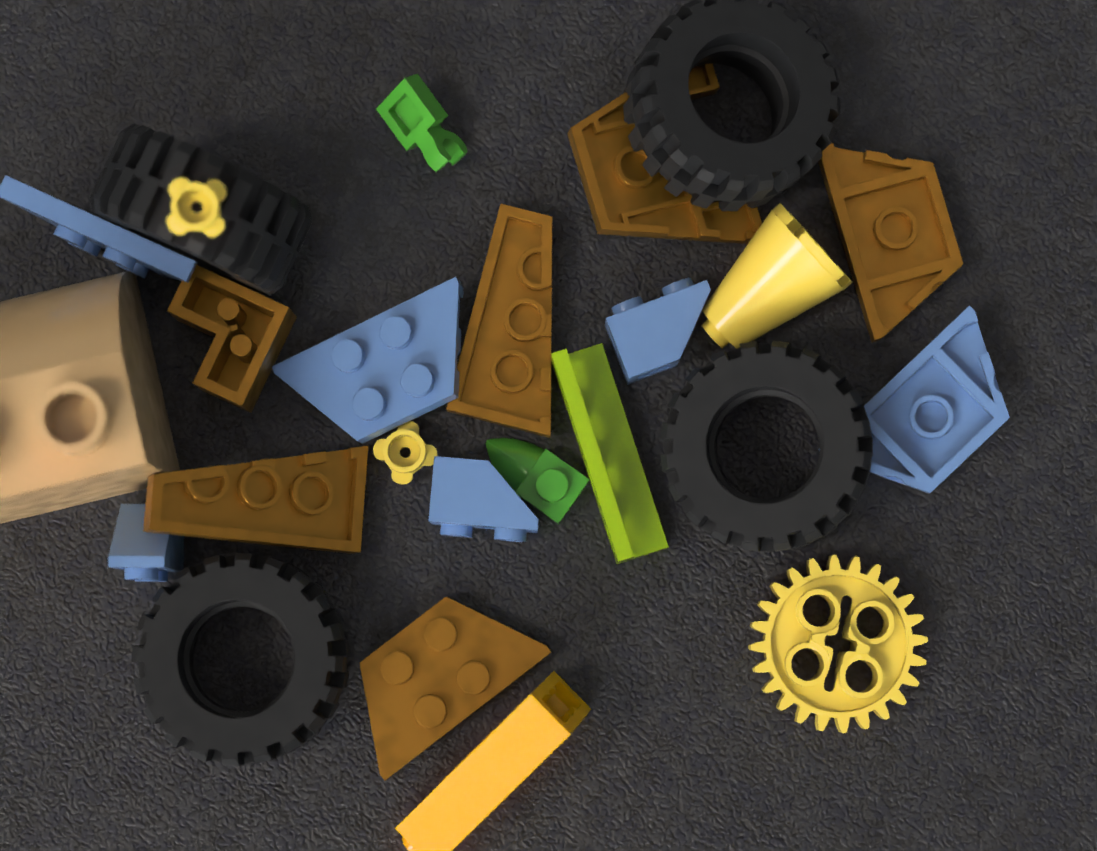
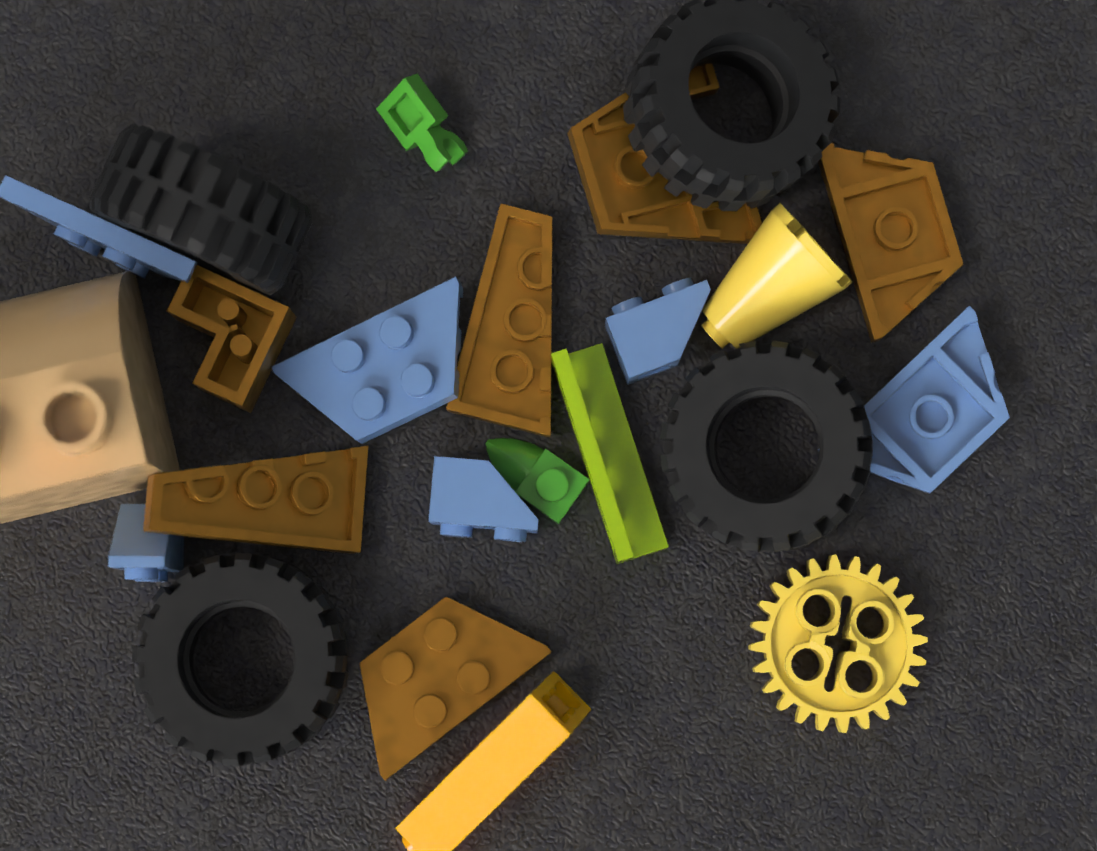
light yellow plate [167,177,227,237] -> none
light yellow plate [373,421,438,485] -> none

